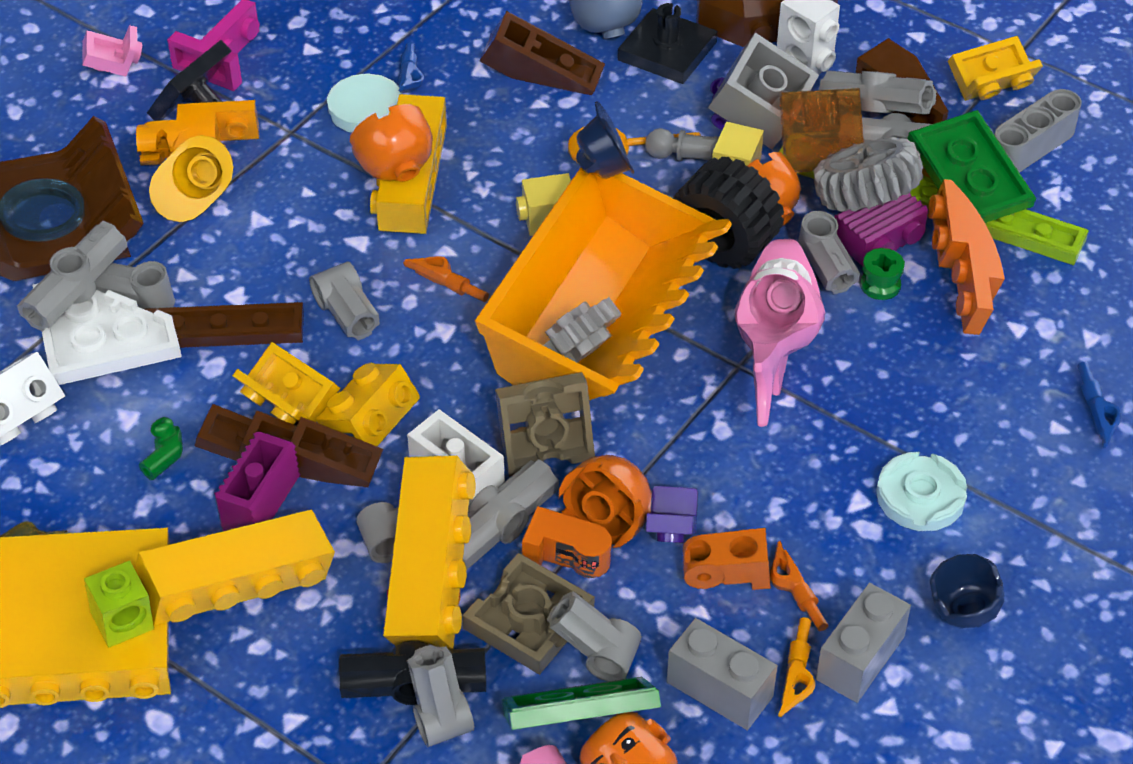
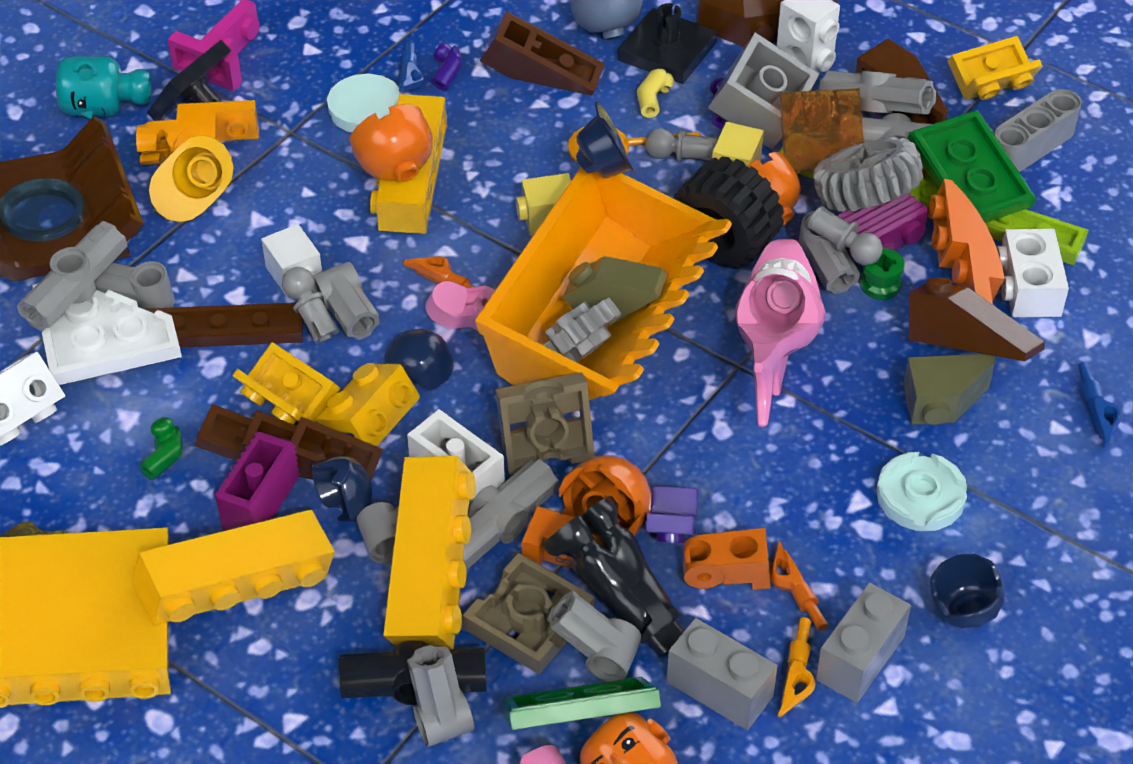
bright pink bracket [82,25,142,77] -> none
lime brick [84,561,154,648] -> none
none -> teal piece [56,55,152,119]
none -> white brick [261,224,322,297]
none -> light grey pin [282,267,339,344]
none -> dark blue hair [312,455,372,522]
none -> dark blue hair [384,328,454,391]
none -> bright pink piece [425,281,495,331]
none -> dark purple arm [431,42,462,91]
none -> black piece [542,496,684,658]
none -> olive slope [563,256,667,323]
none -> light yellow arm [637,69,674,118]
none -> light grey pin [807,206,883,265]
none -> olive slope [903,354,996,425]
none -> reddish brown slope [909,278,1045,361]
none -> white brick [996,229,1069,317]

